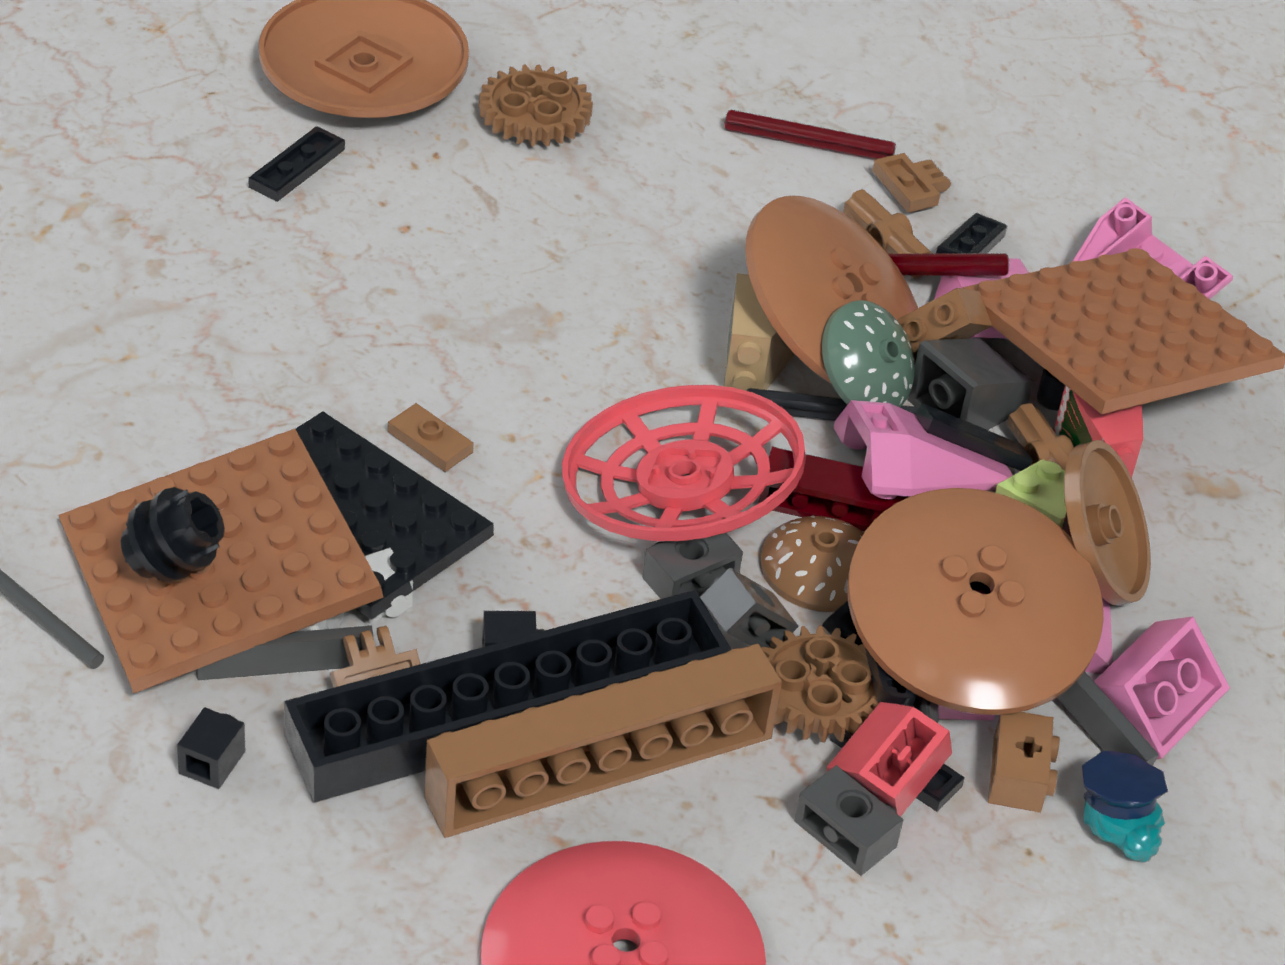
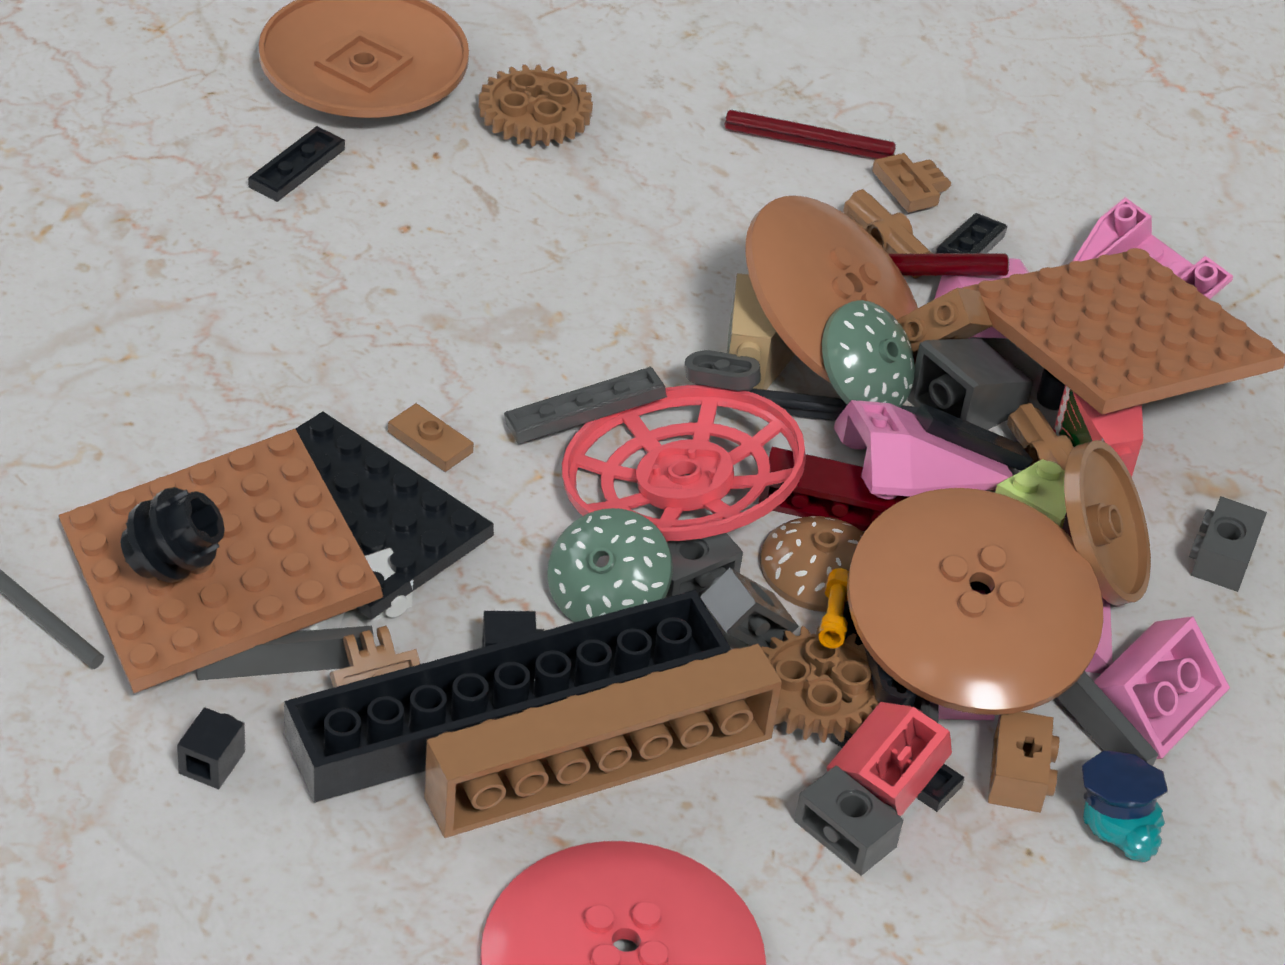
none -> dark grey tile [504,367,667,444]
none -> sand green dish [547,508,673,622]
none -> dark grey plate [685,350,761,391]
none -> light orange bar [818,568,849,648]
none -> dark grey brick [1189,496,1267,592]

